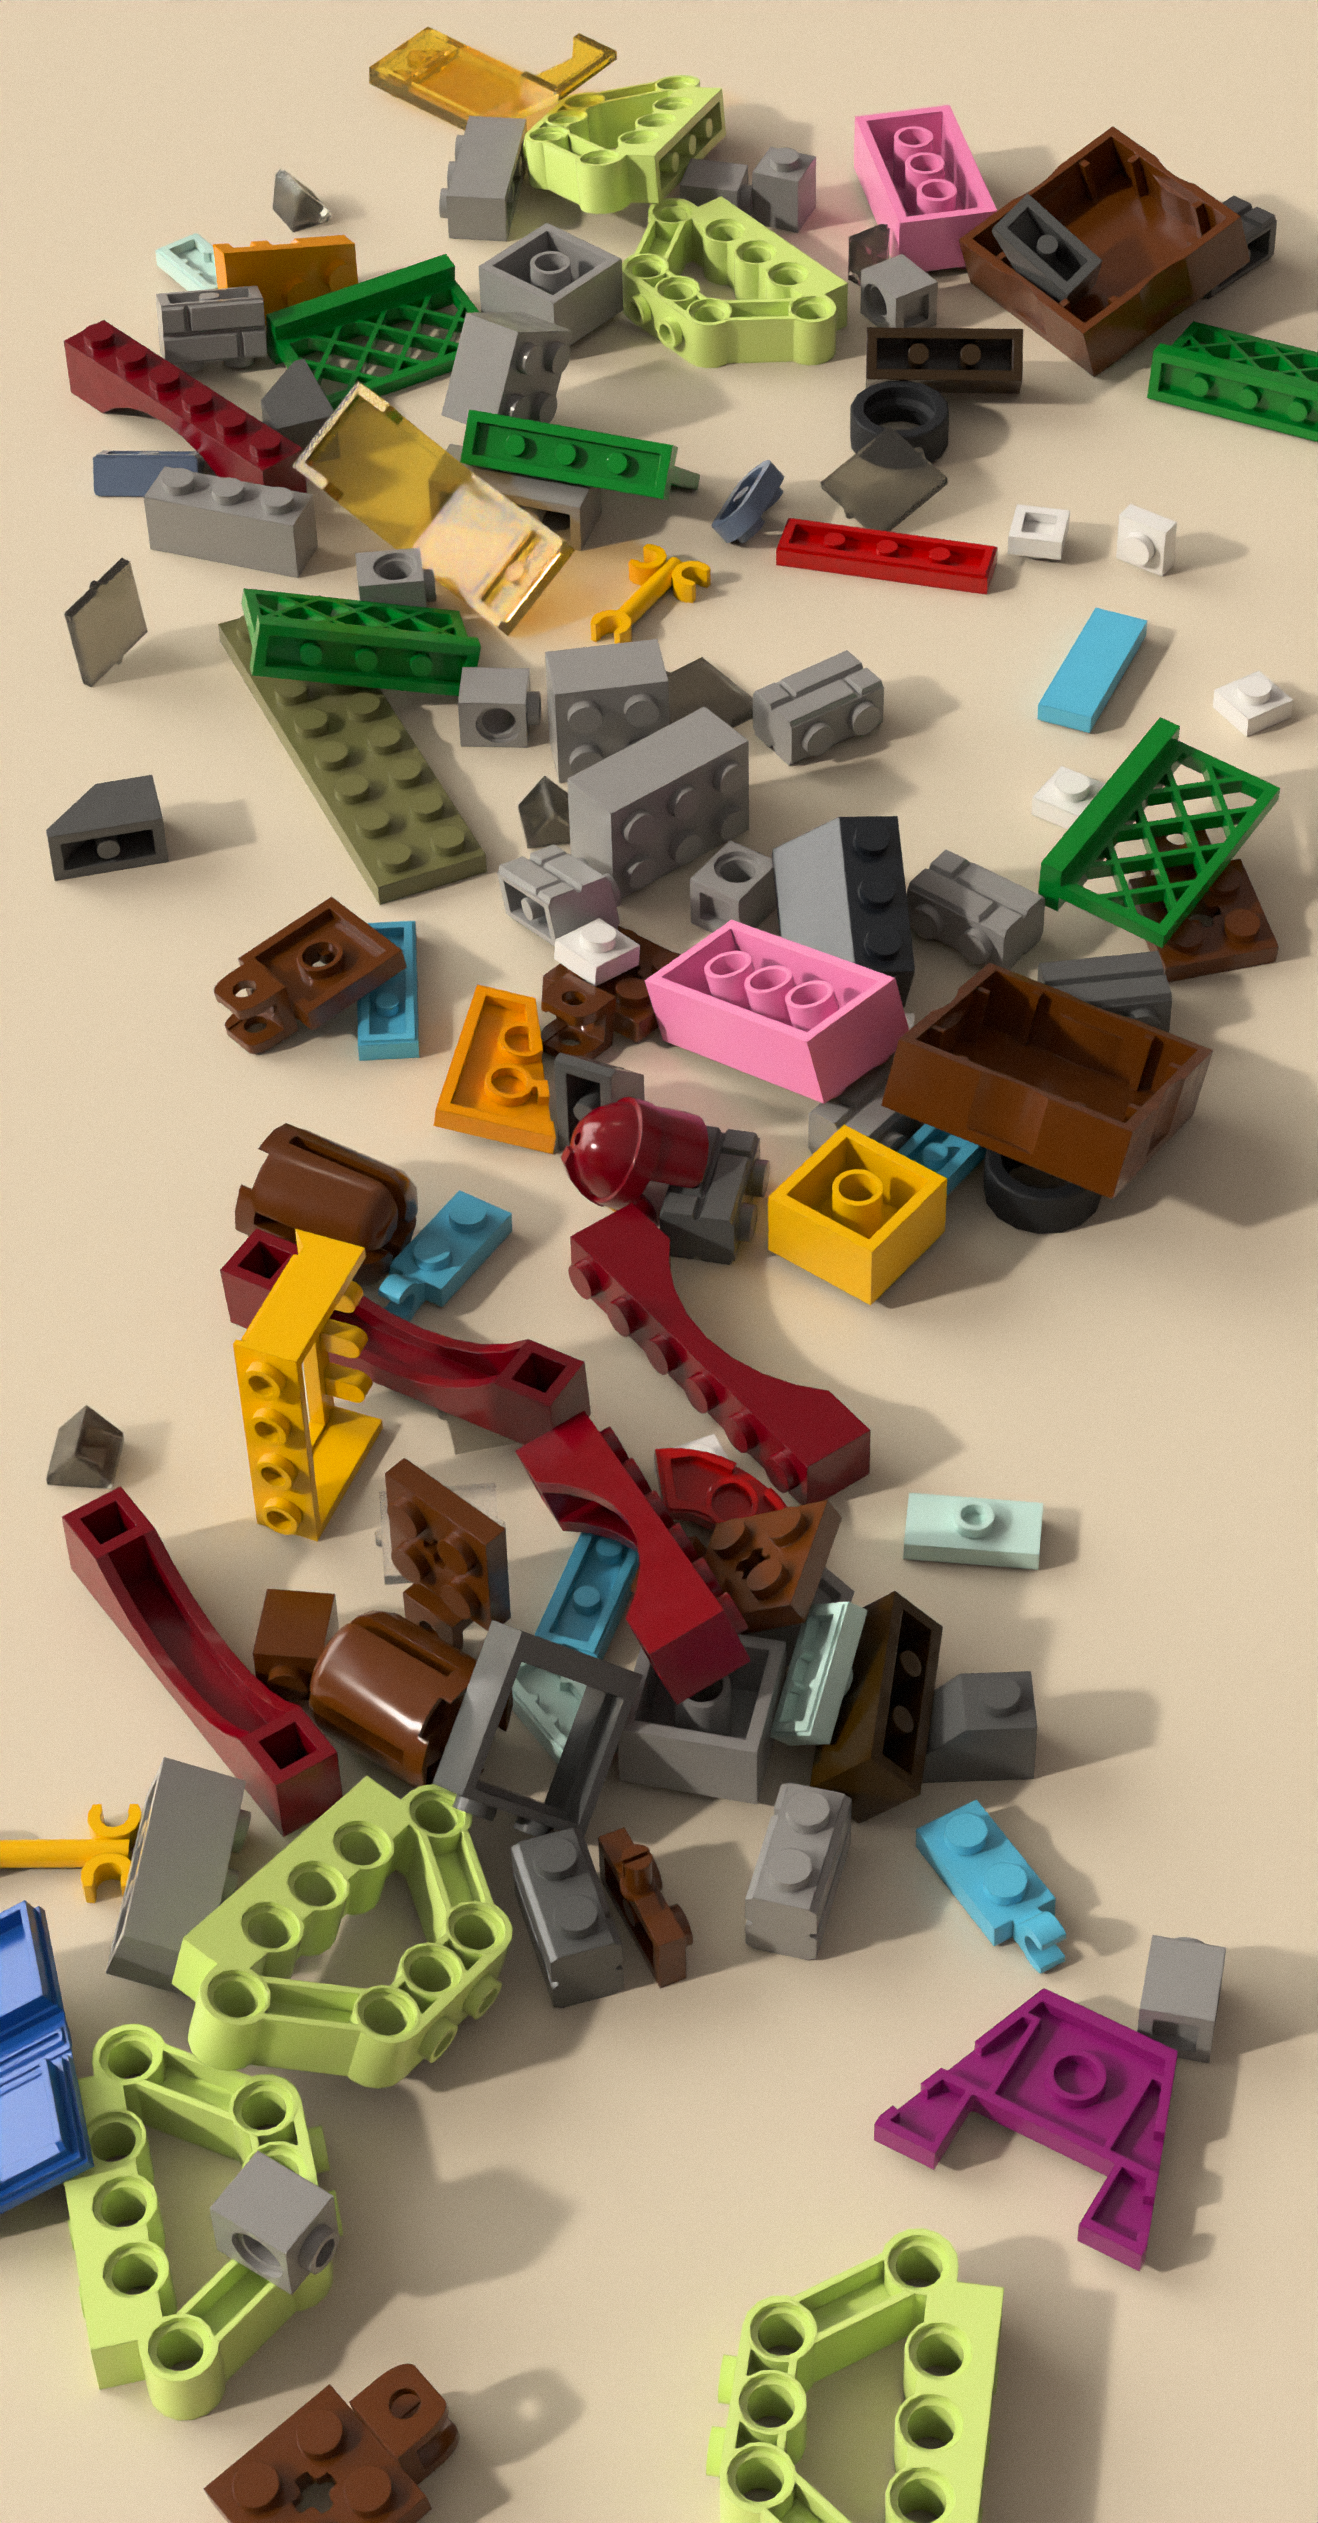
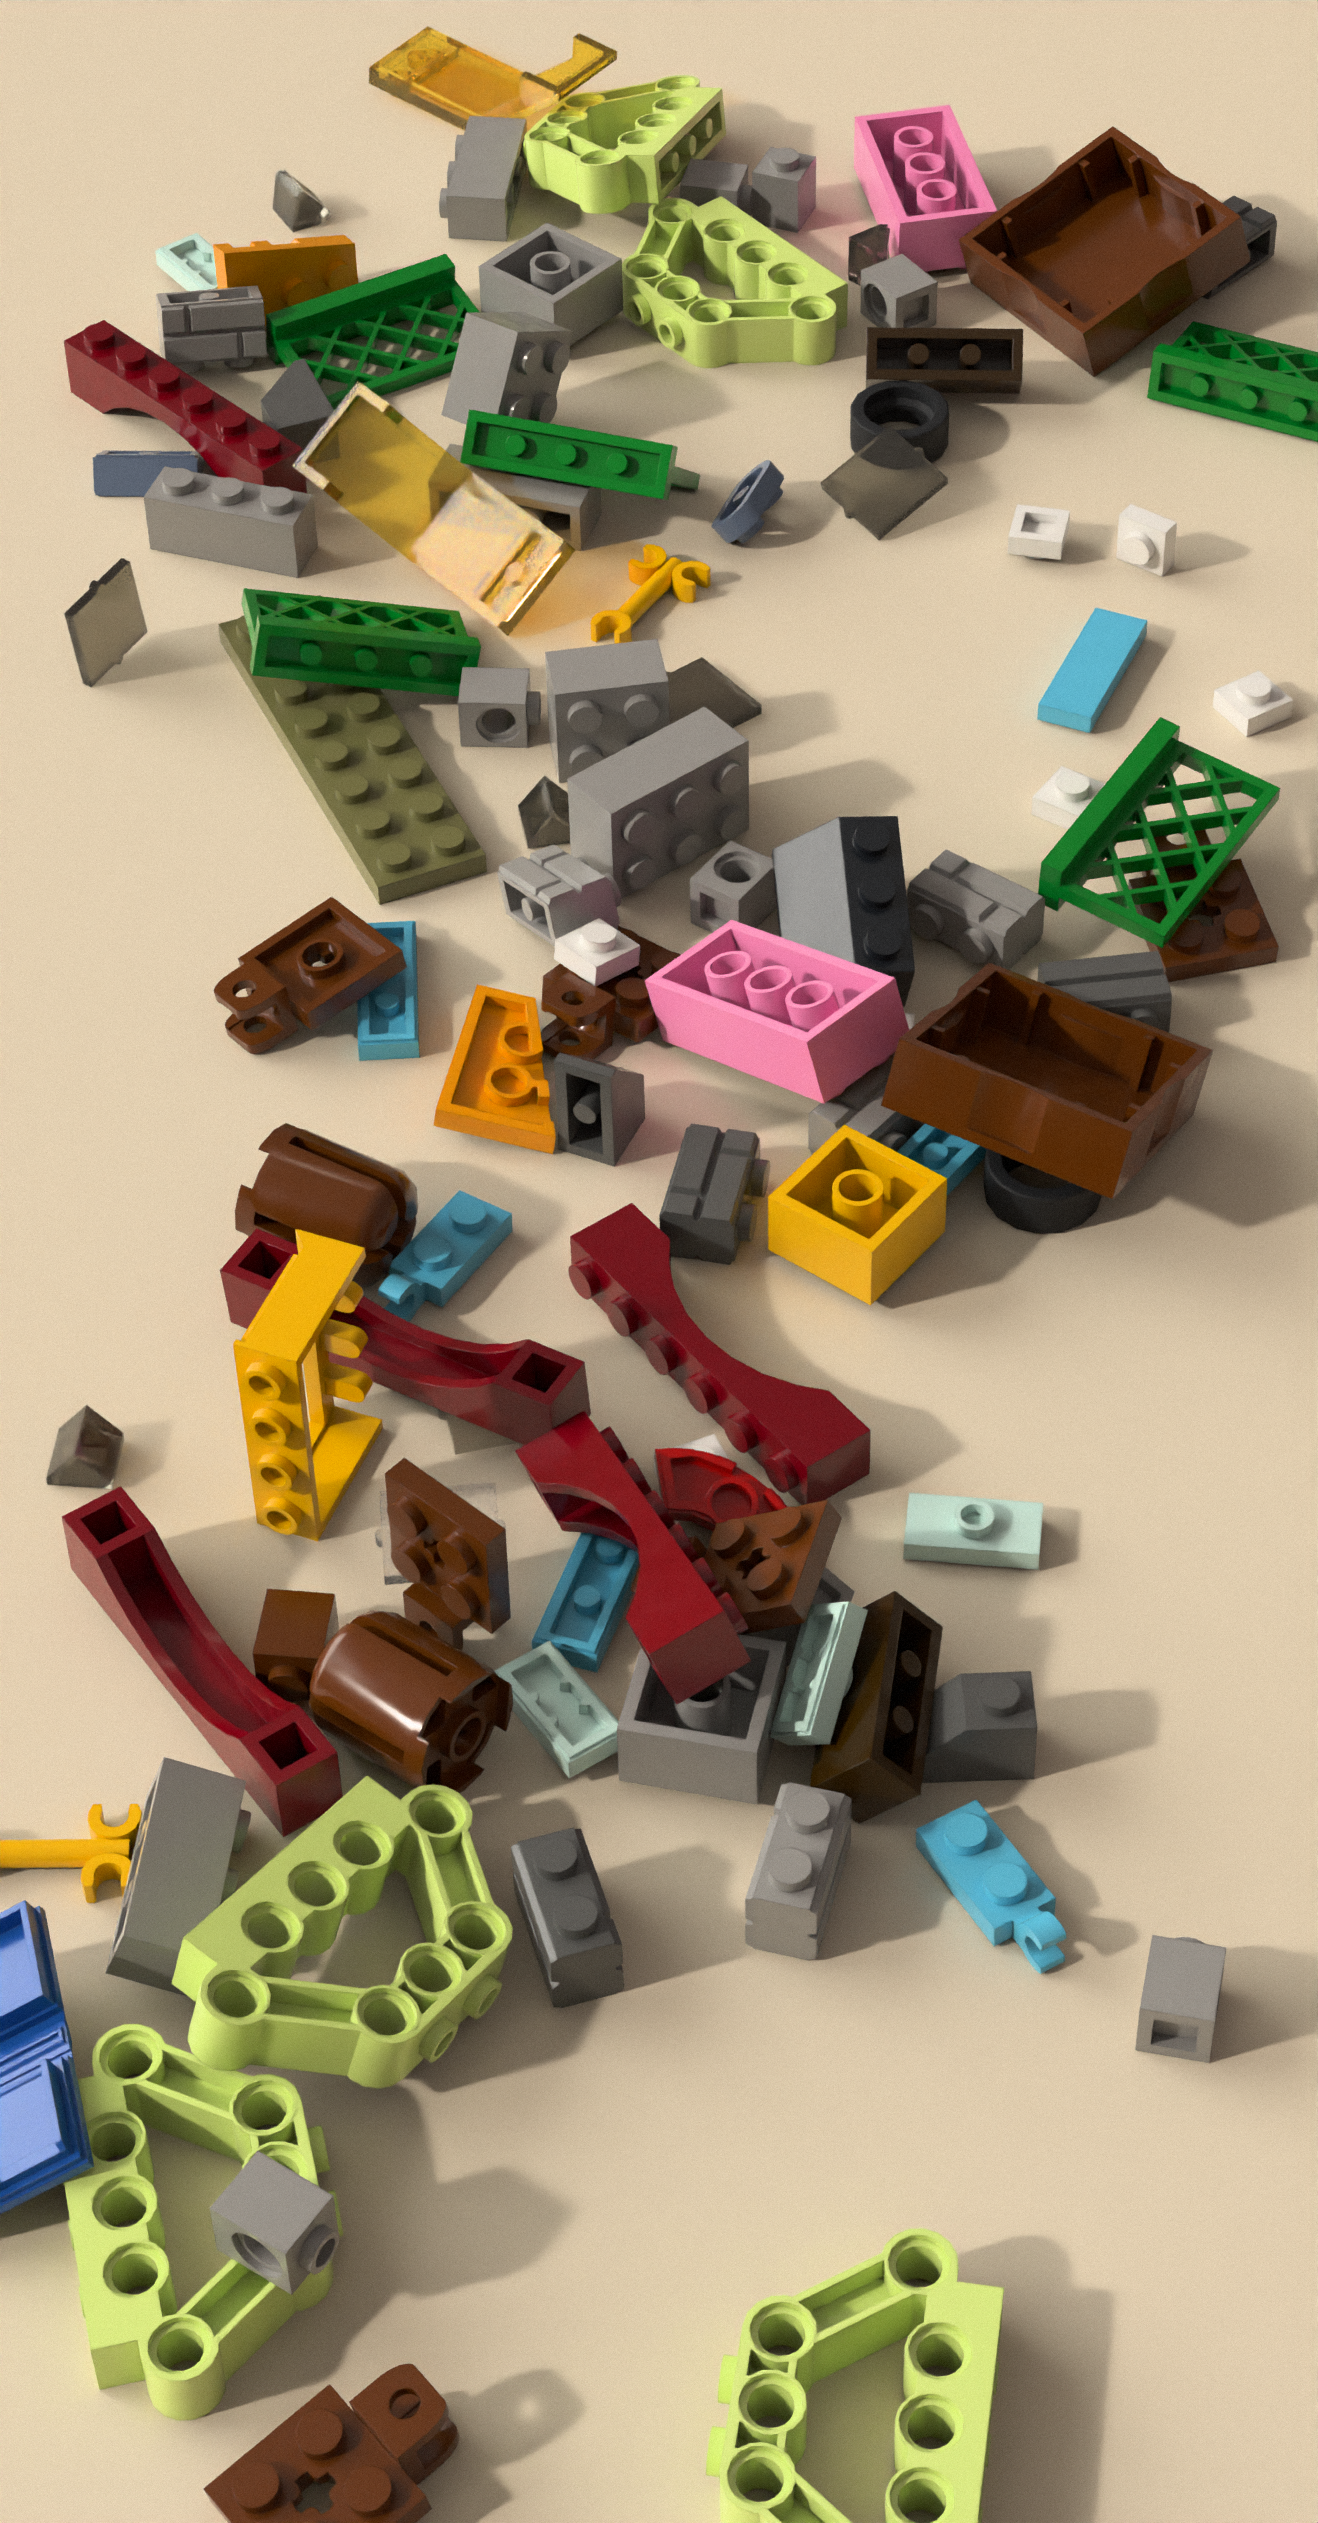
dark grey slope [46,775,169,881] -> none
light grey brick [355,548,436,607] -> none
dark grey window [433,1620,643,1837] -> none
dark red helmet [561,1097,709,1223] -> none
reddish brown plate [598,1827,693,1988] -> none
light grey brick [753,650,884,766] -> none
red tile [776,518,998,595] -> none
magenta wing [874,1988,1178,2272] -> none
dark grey slope [992,193,1102,308] -> none

